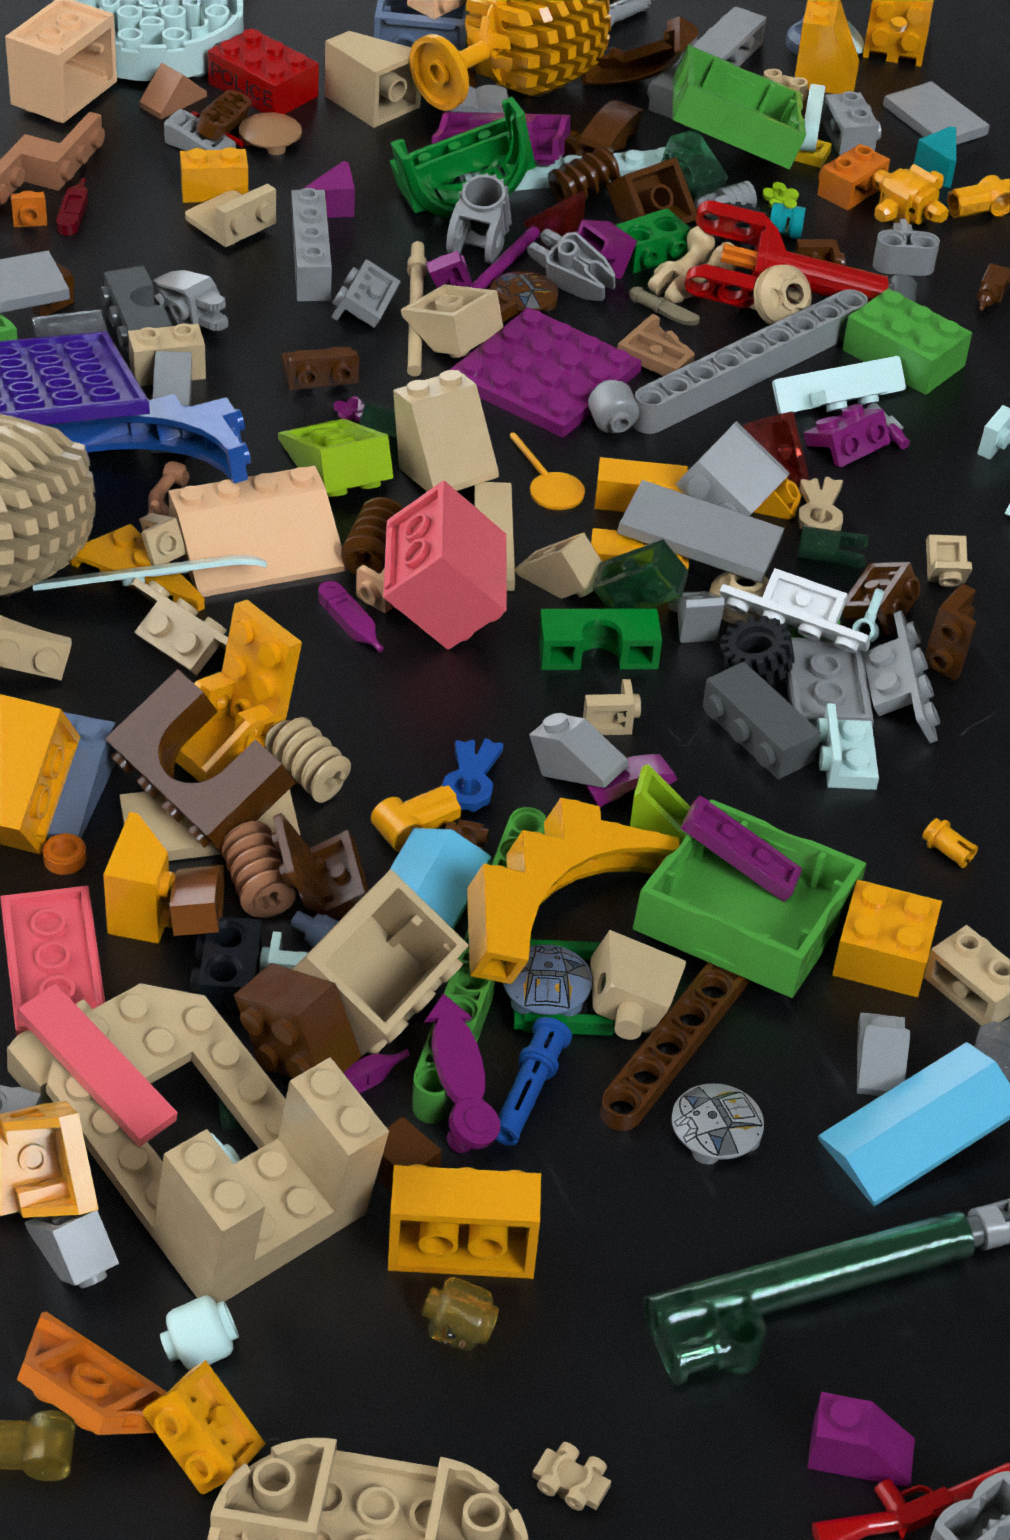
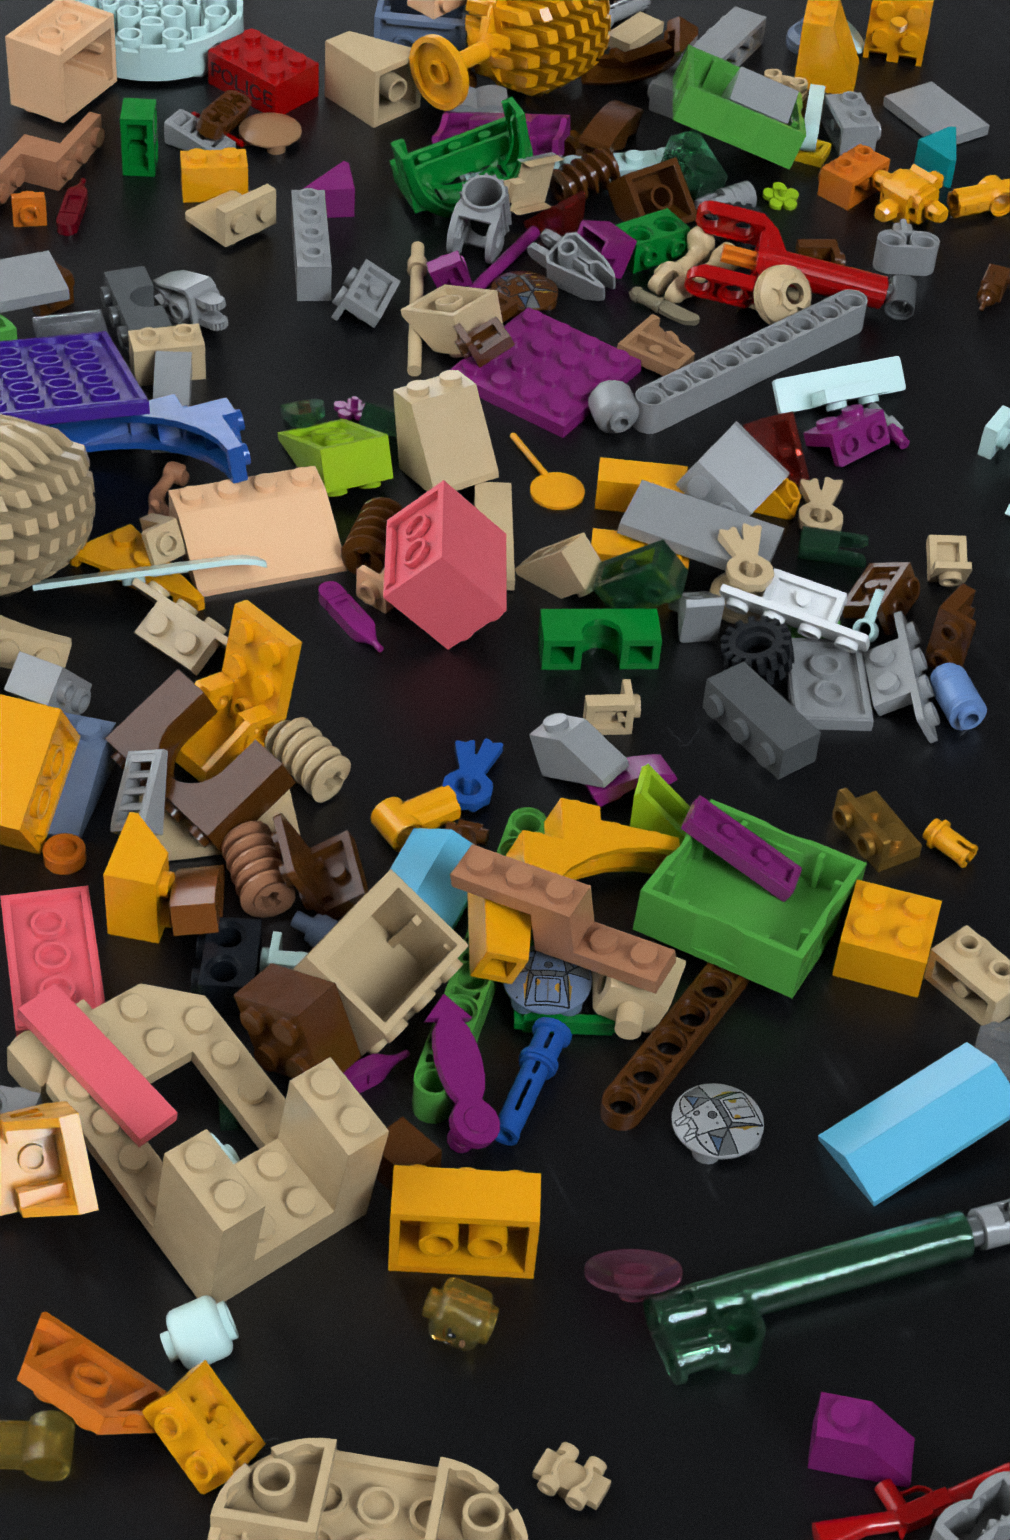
light grey slope [24,1210,119,1288] -> none
nougat slope [139,63,207,119] -> none
reddish brown bracket [282,347,359,390] -> none
teal wheel [770,202,806,240] -> none
light aqua bracket [816,703,879,790] -> none
bright green brick [842,288,972,395] -> none
light grey slope [857,1012,910,1096] -> none
none -> light grey brick [4,651,92,715]
none -> light grey slope [110,749,168,836]
none -> green brick [120,98,159,177]
none -> clear green tile [280,399,326,428]
none -> nougat bracket [450,844,676,994]
none -> reddish brown bracket [453,316,515,368]
none -> tan piece [504,152,565,215]
none -> clear pink dish [584,1249,683,1302]
none -> tan tile [608,12,664,52]
none -> tan piece [717,523,774,592]
none -> light grey slope [721,66,799,125]
none -> pearl gold bracket [832,787,922,872]
none -> medium blue head [930,663,987,730]

